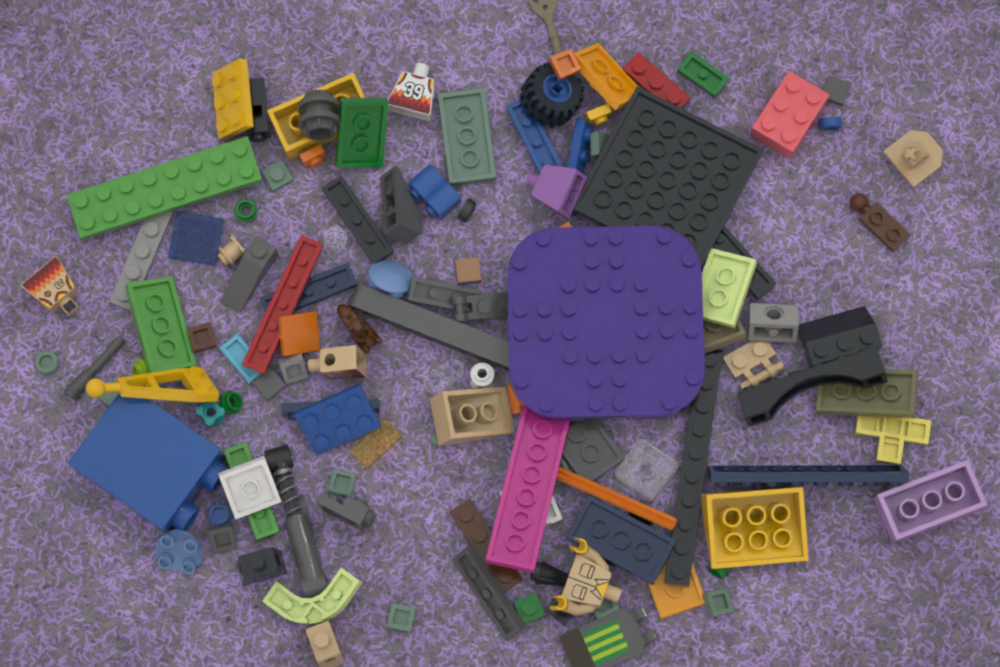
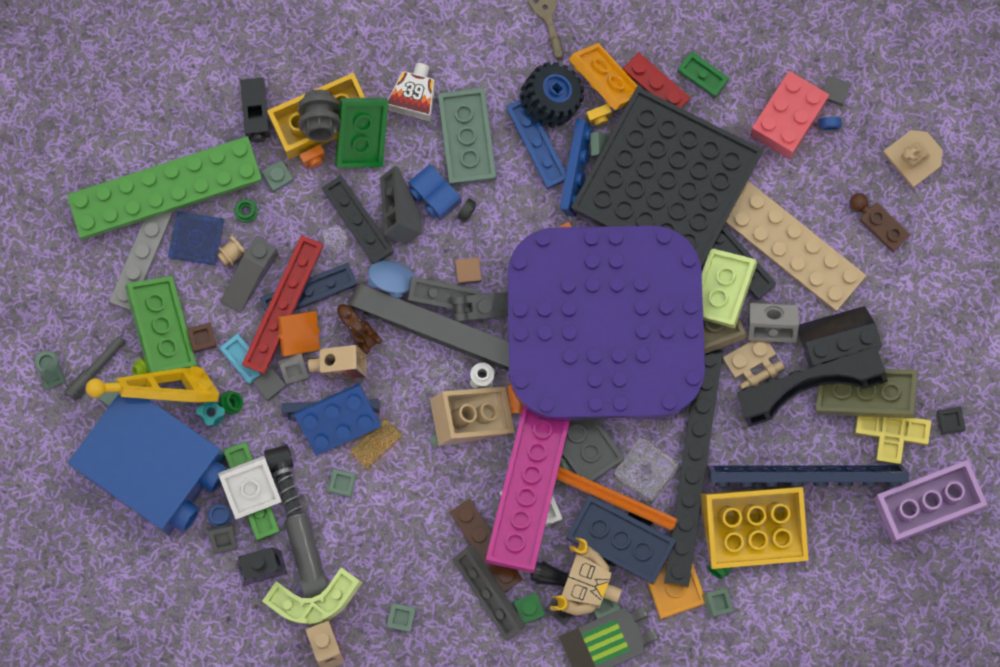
torso [21,256,79,316] -> none
medium blue dish [155,529,203,574] -> none
yellow plate [212,58,254,140] -> none
dark grey plate [317,493,376,531] -> none
medium lavender torso [527,165,588,218] -> none
orange plate [549,48,581,81] -> none
none -> sand green tile [41,359,66,391]
none -> tan plate [725,181,867,312]
none -> black tile [936,407,966,435]

